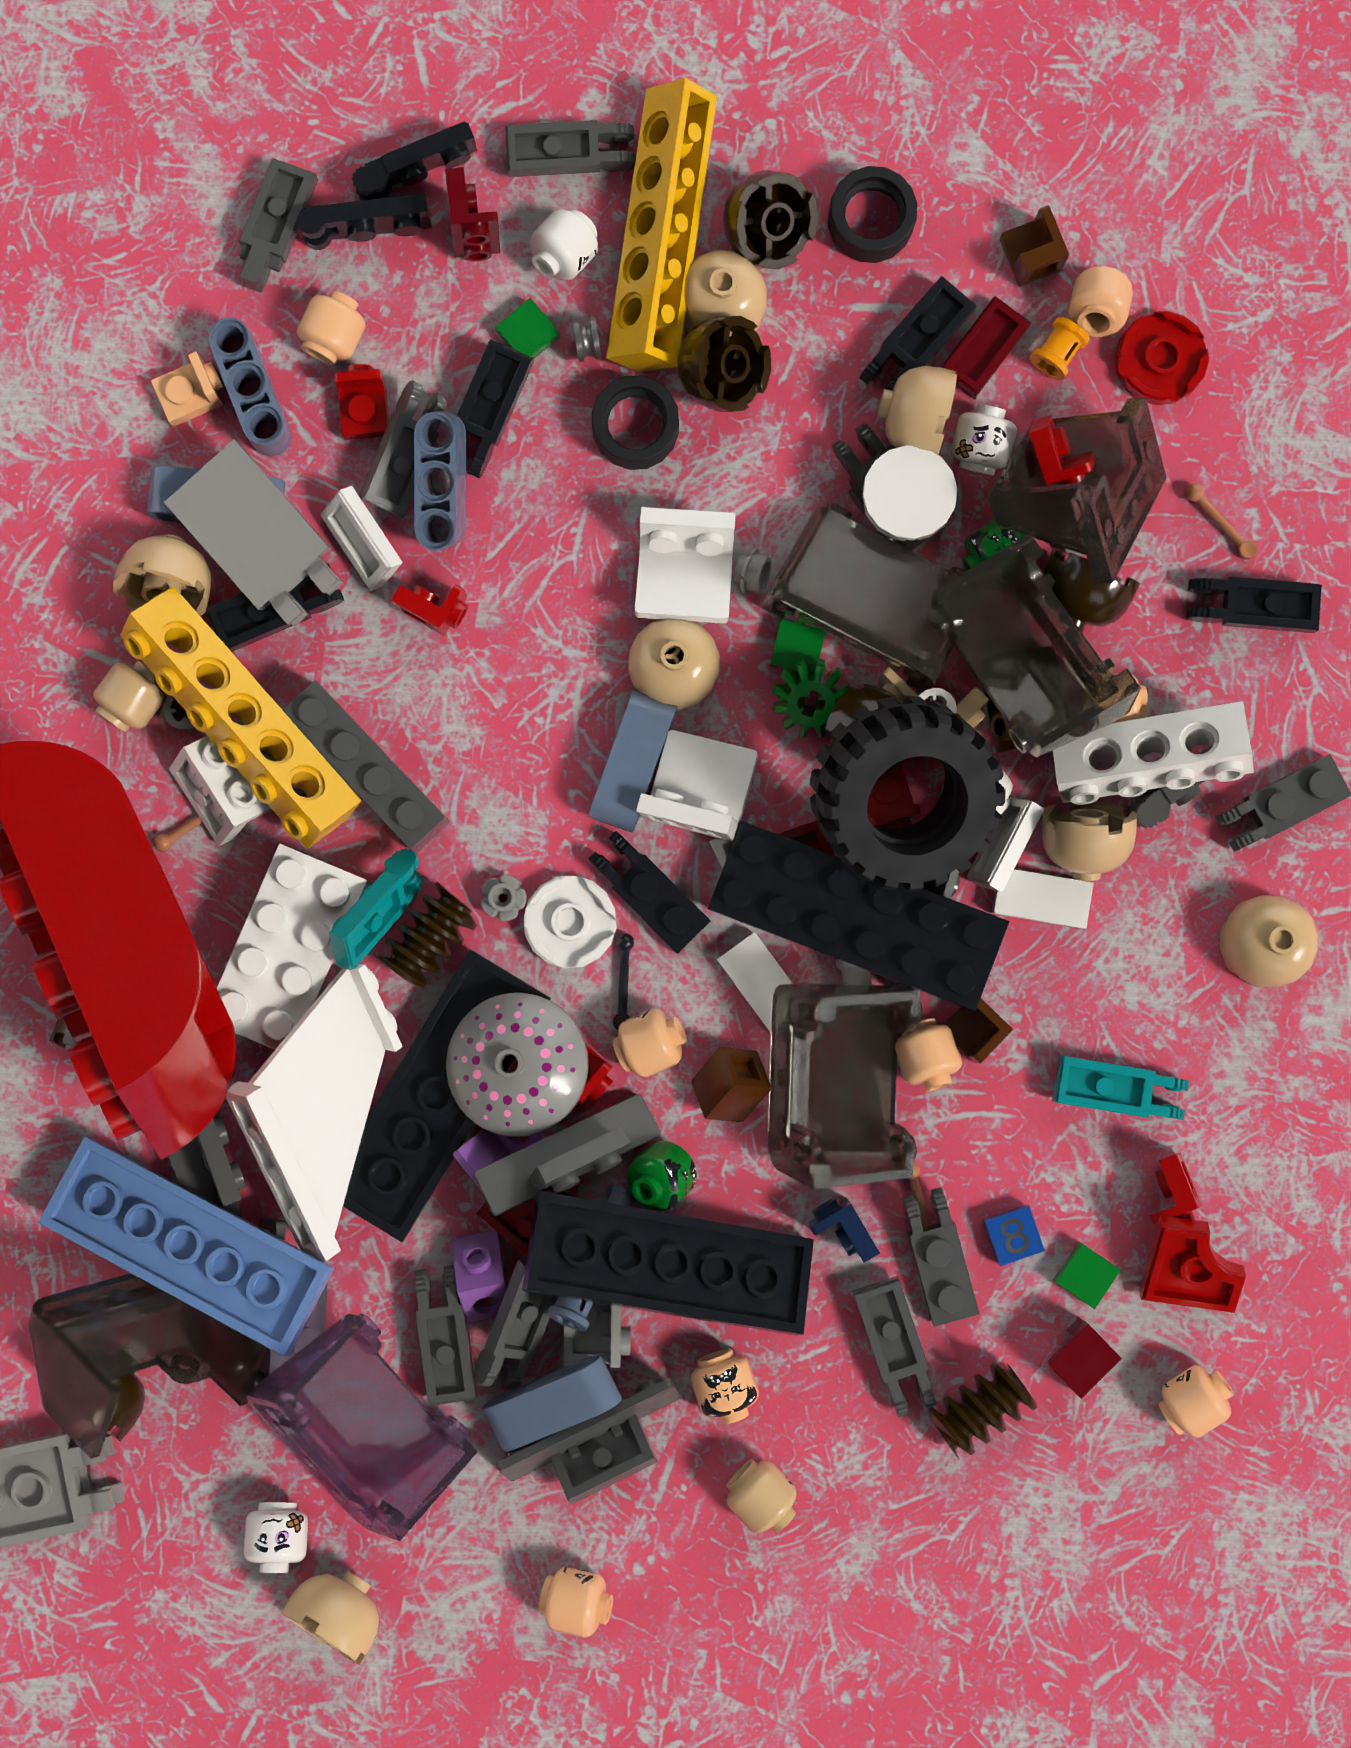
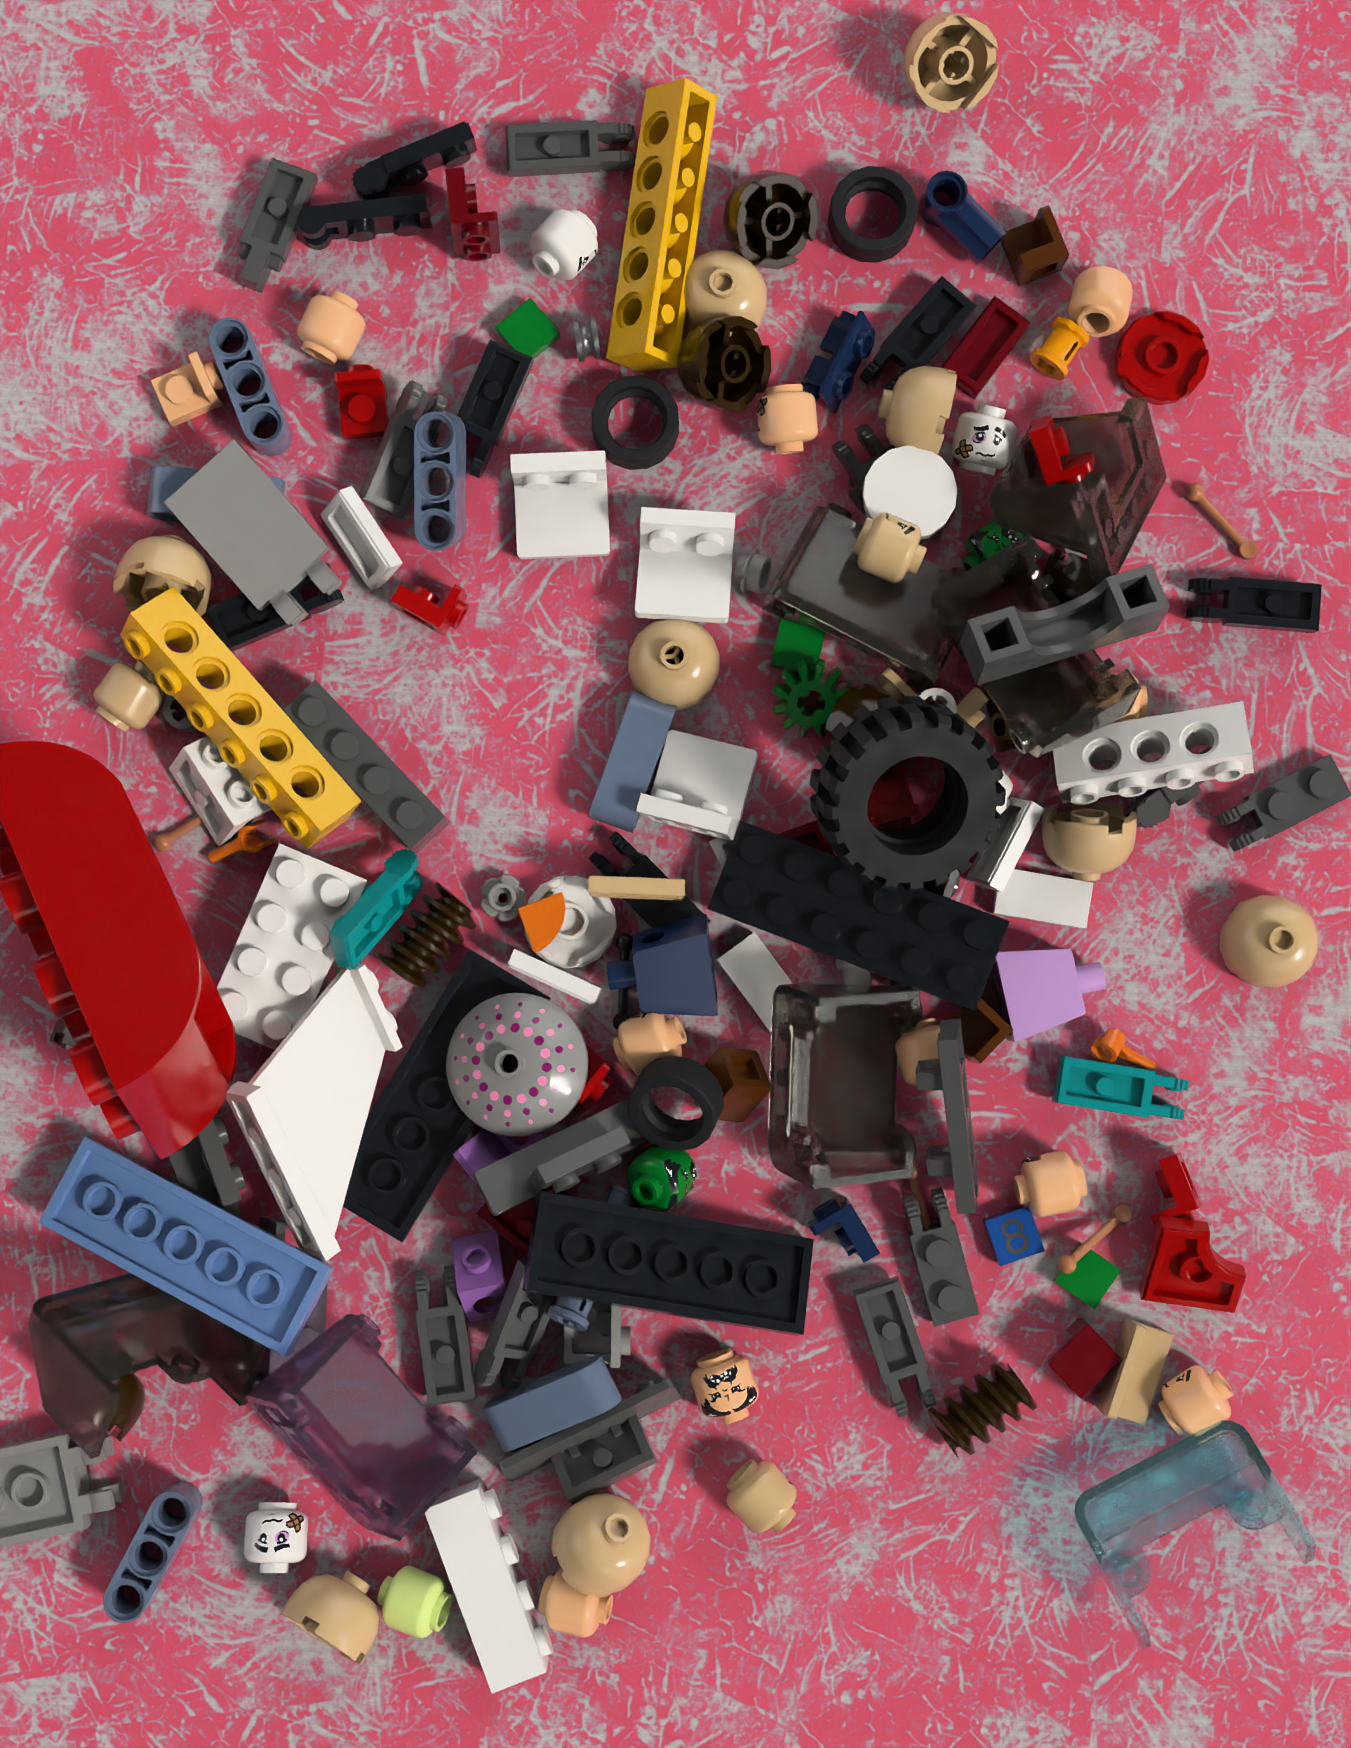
none -> sand blue beam [103,1481,203,1623]
none -> orange hand [208,819,275,863]
none -> yellowish green head [377,1566,453,1638]
none -> white brick [424,1478,553,1694]
none -> white tile [508,949,602,1004]
none -> white bracket [510,451,610,559]
none -> orange tile [518,892,566,953]
none -> tan cylinder [551,1493,651,1598]
none -> tan tile [588,875,685,901]
none -> dark blue torso [607,914,718,1016]
none -> black tyre [628,1056,724,1151]
none -> light nougat head [756,384,818,454]
none -> dark blue hinge [801,310,875,414]
none -> tan head [852,512,927,583]
none -> tan cylinder [903,12,999,113]
none -> dark grey hinge [915,1019,979,1214]
none -> dark blue piece [919,170,1007,264]
none -> dark grey arch [960,564,1170,686]
none -> lavender torso [991,949,1106,1042]
none -> light nougat head [1013,1151,1087,1217]
none -> nougat hinge [1058,1204,1132,1274]
none -> clear light blue windscreen [1075,1420,1316,1650]
none -> orange hand [1090,1029,1156,1071]
none -> tan panel [1096,1317,1174,1426]

